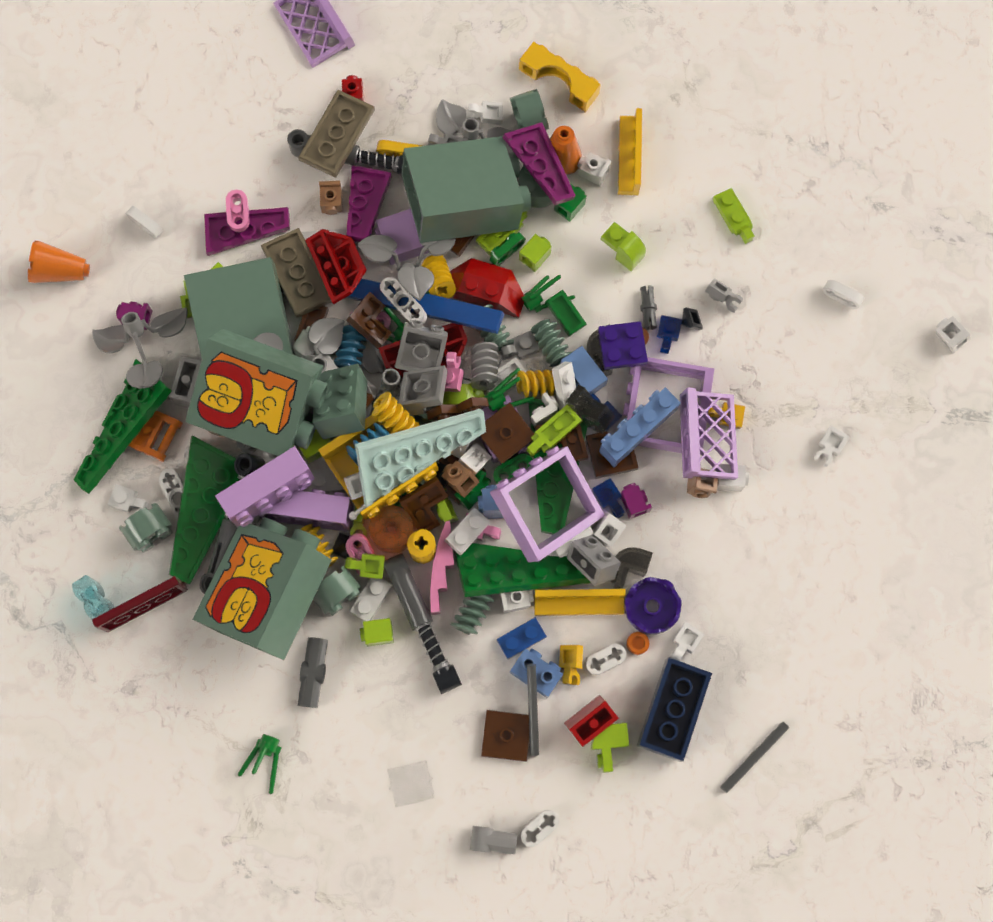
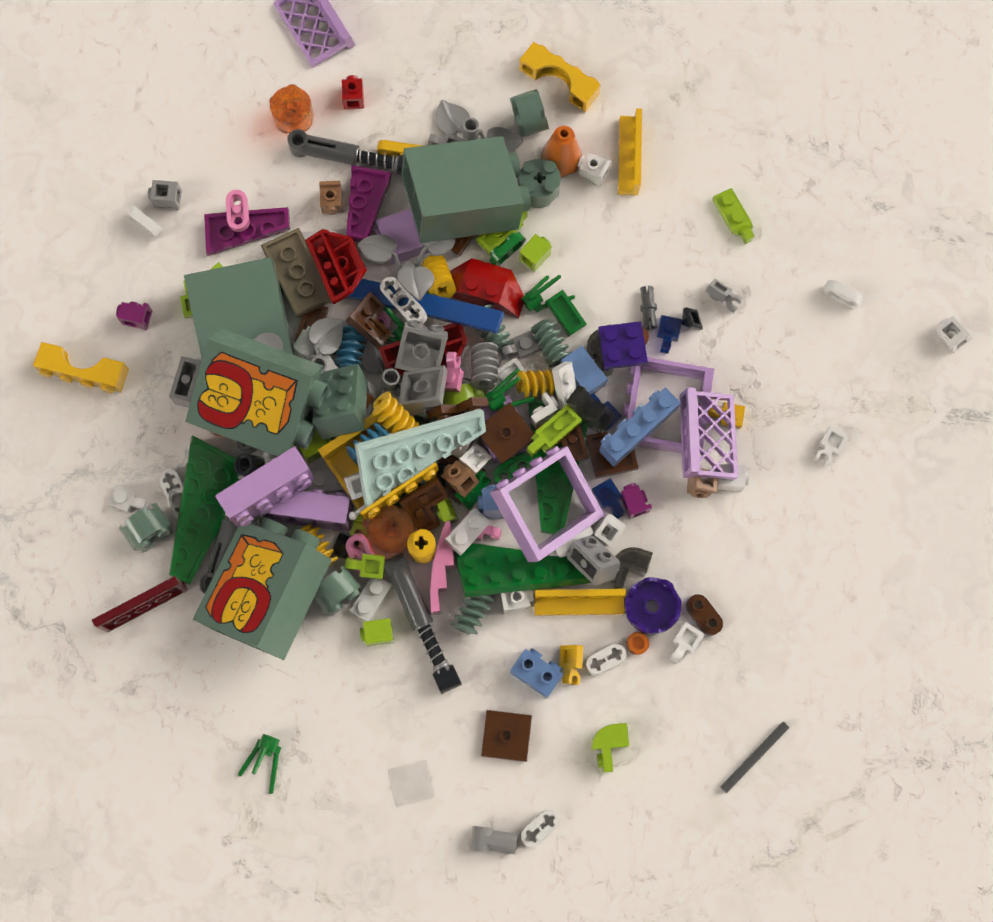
orange cone [28,241,90,283] -> none
clear light blue brick [72,575,115,619] -> none
green wing [74,359,172,494] -> none
light grey plant [92,307,188,389] -> none
orange plate [128,411,183,462] -> none
dark grey piece [297,637,328,708] -> none
dark tan tile [298,90,375,178] -> none
white plate [466,101,503,125] -> none
blue plate [497,617,547,660] -> none
magenta wing [503,122,576,205] -> none
dark grey bar [527,664,539,756] -> none
green brick [554,183,587,222] -> none
red brick [564,695,619,747] -> none
lime brick [600,221,646,272] -> none
dark blue brick [637,657,712,762] -> none
none -> yellow arch [33,342,129,393]
none -> light grey brick [148,180,182,210]
none -> clear orange brick [269,84,314,134]
none -> reddish brown plate [686,594,723,636]

